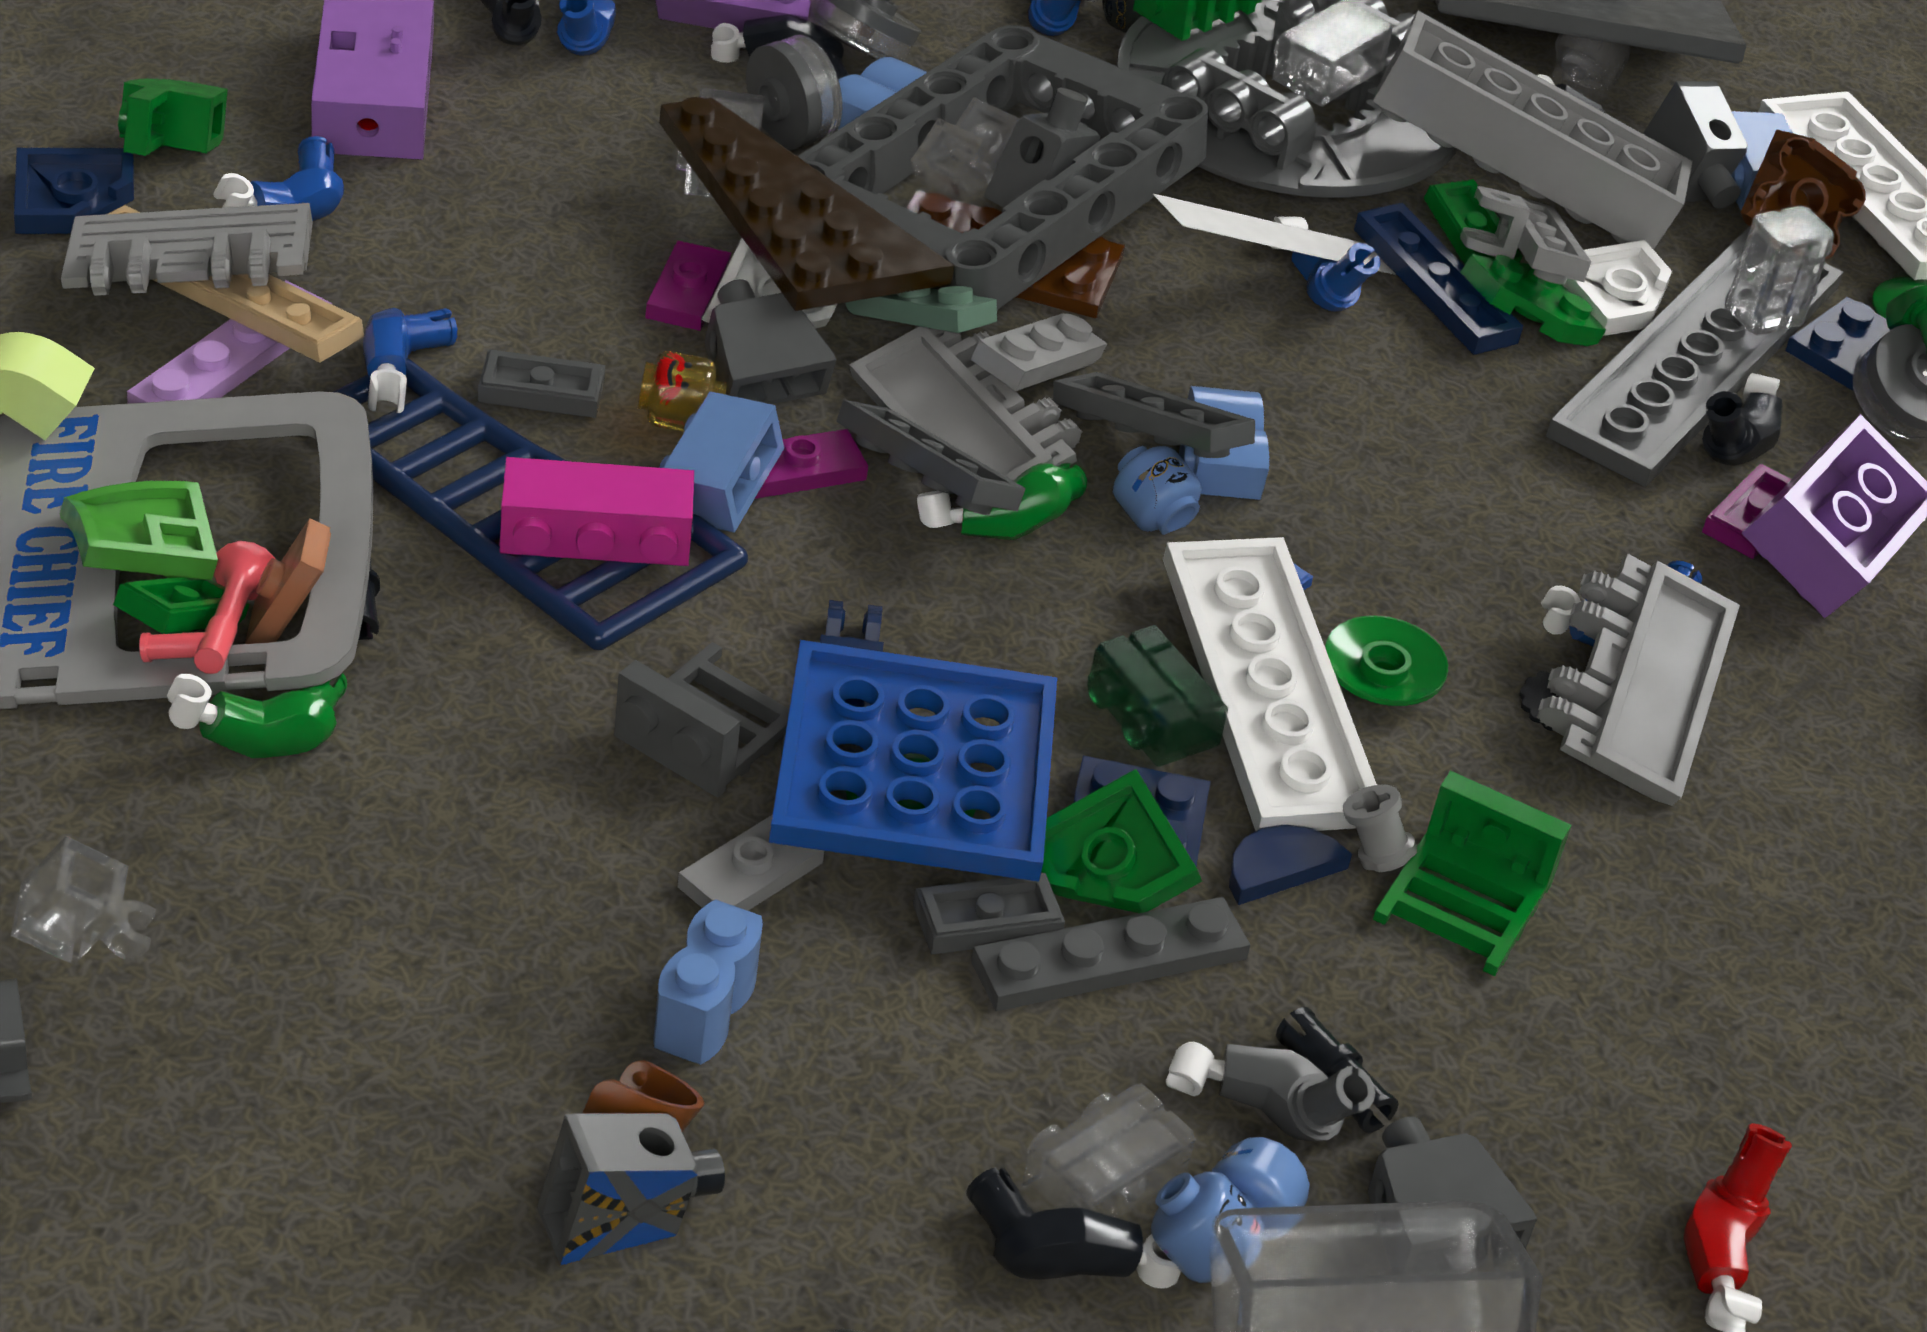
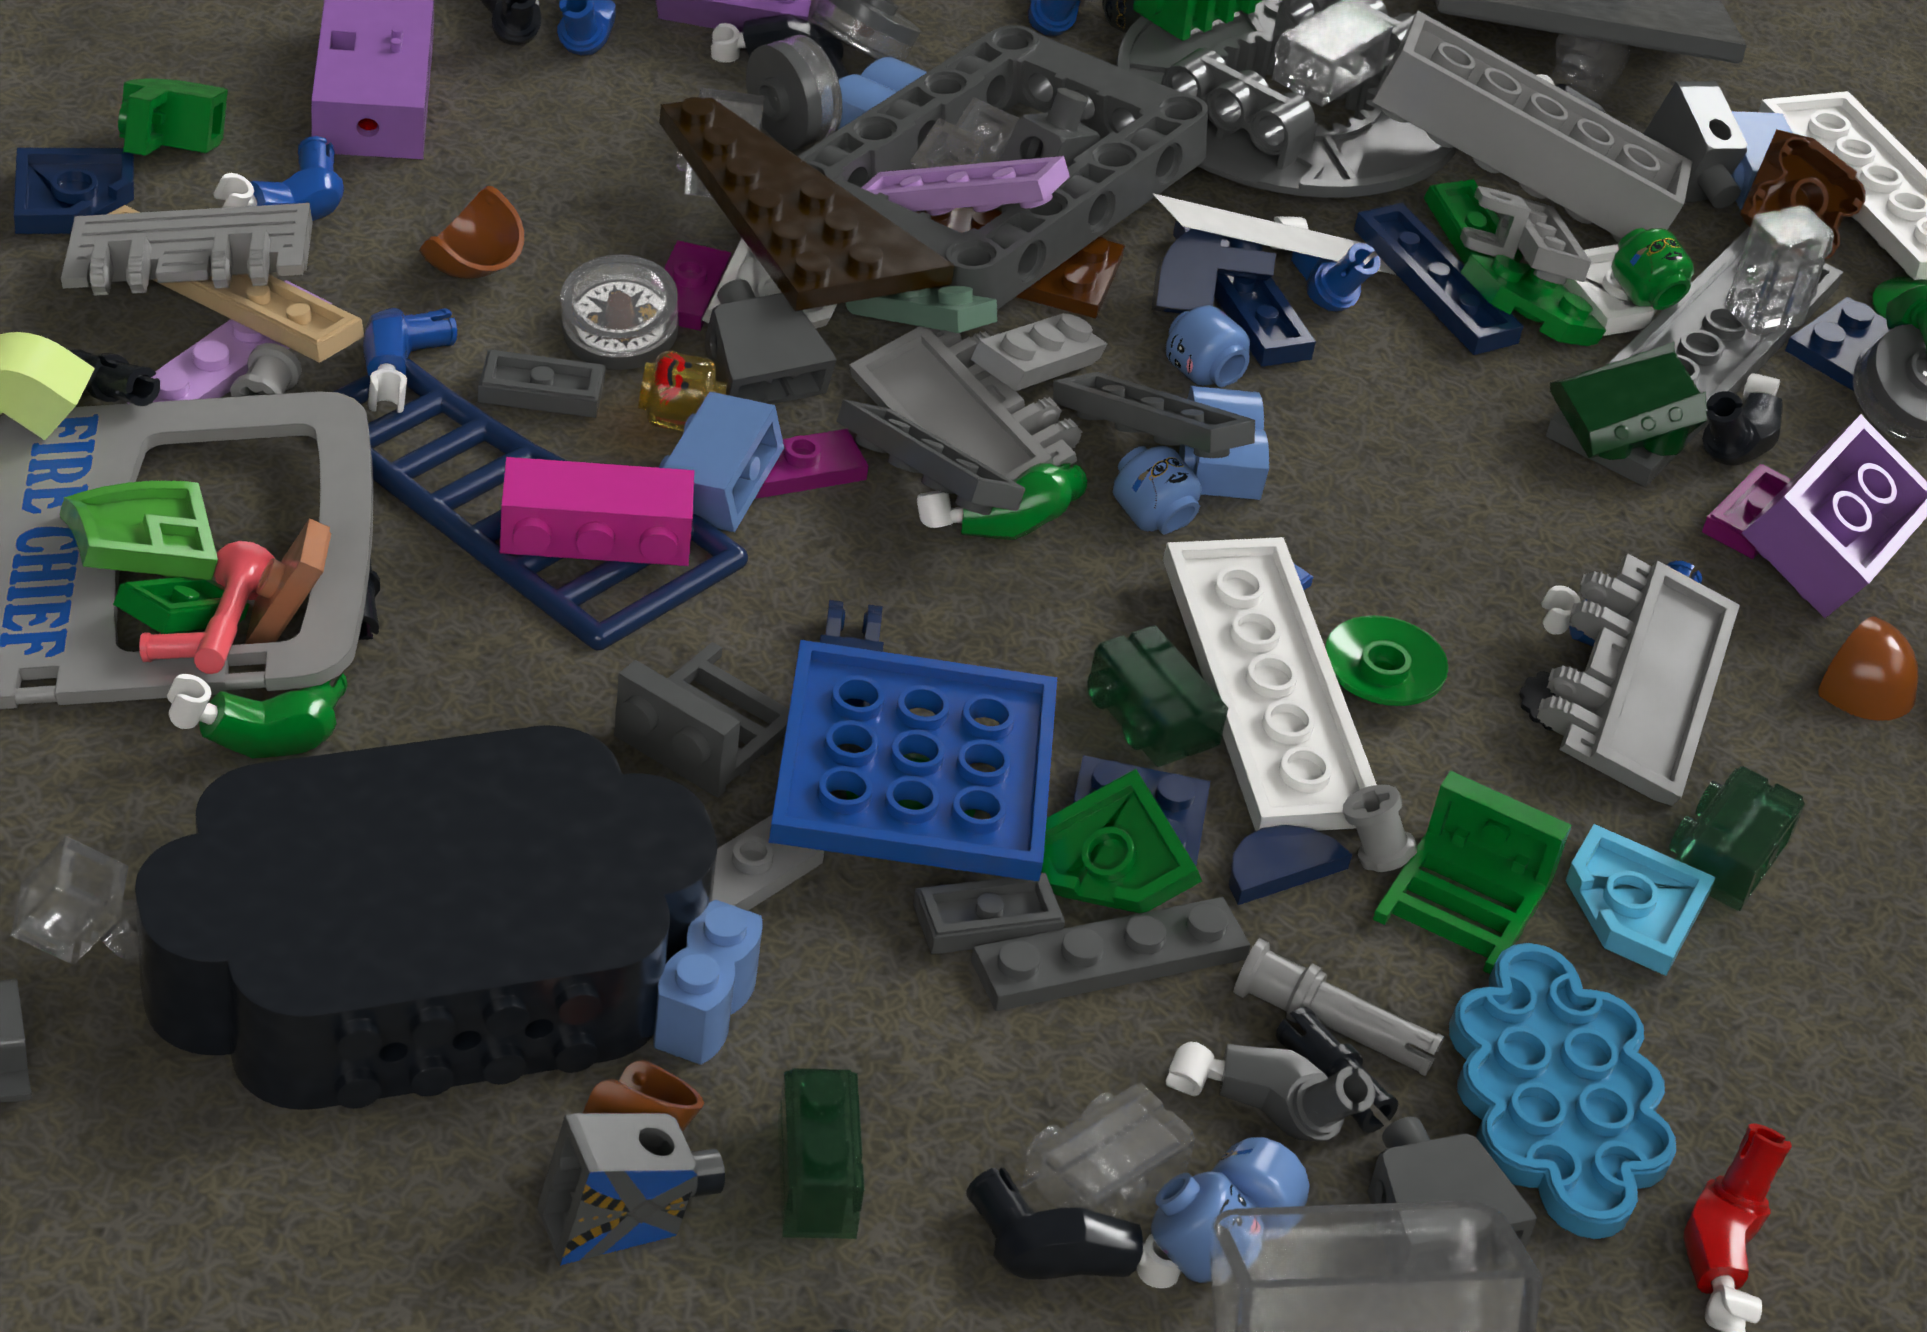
none -> black pin [70,349,160,406]
none -> black brick [135,725,718,1110]
none -> light grey bush [230,343,302,397]
none -> dark orange helmet [419,186,524,279]
none -> clear piece [560,254,679,370]
none -> clear green brick [778,1068,864,1239]
none -> lavender plate [861,156,1070,216]
none -> dark blue brick [1152,229,1276,314]
none -> medium blue head [1166,305,1250,387]
none -> dark blue plate [1173,220,1316,367]
none -> light grey pin [1233,938,1444,1077]
none -> dark azure plate [1449,943,1676,1239]
none -> dark green slope [1550,341,1707,460]
none -> medium azure plate [1565,824,1716,976]
none -> green head [1611,228,1694,310]
none -> clear green brick [1669,766,1805,911]
none -> dark orange helmet [1818,616,1918,721]

